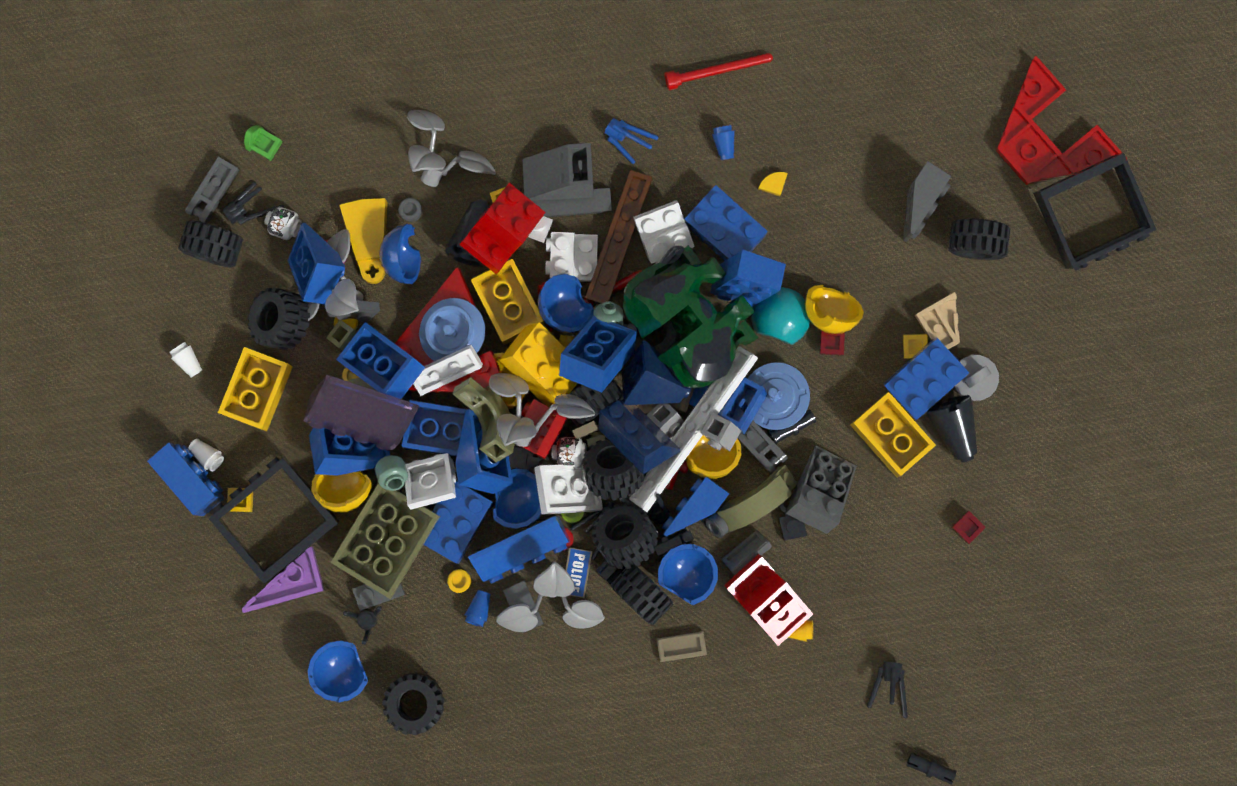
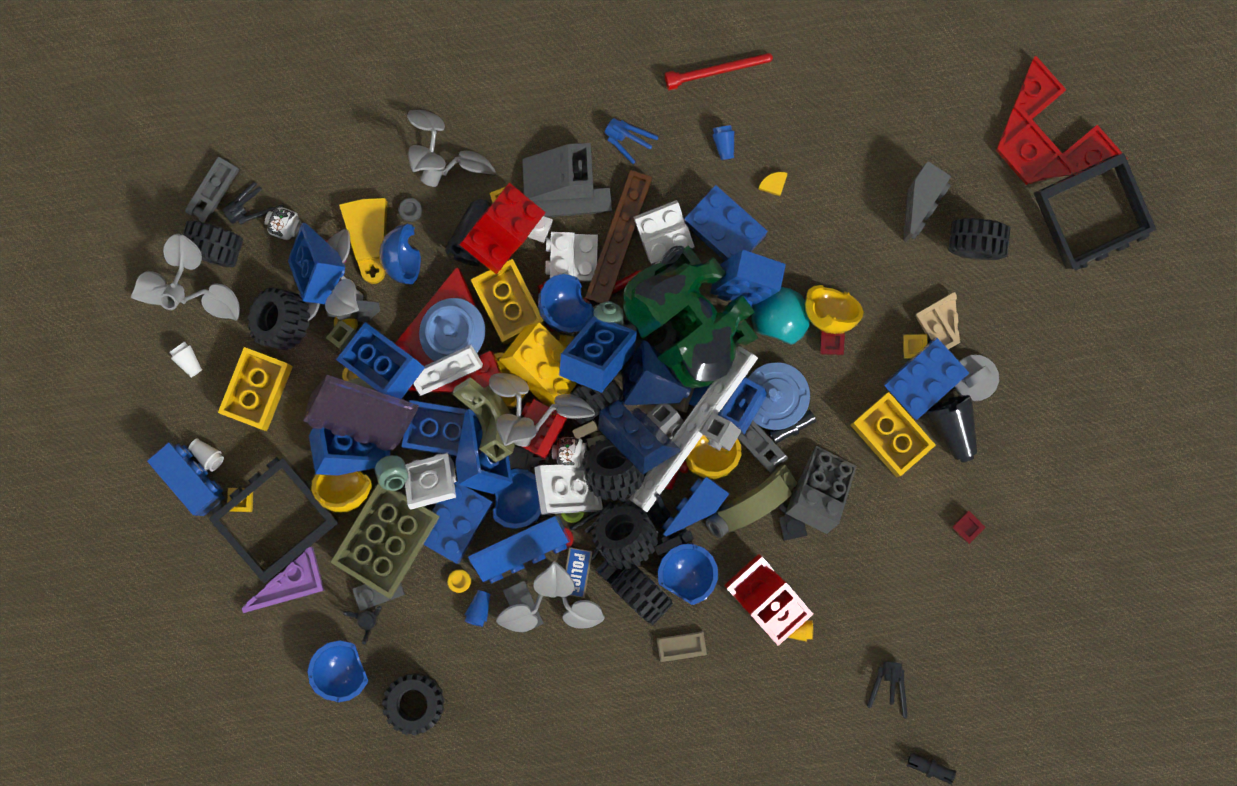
bright green tile [244,125,283,161] -> none
dark grey tile [721,530,772,575] -> none
none -> light grey plant [131,234,240,321]

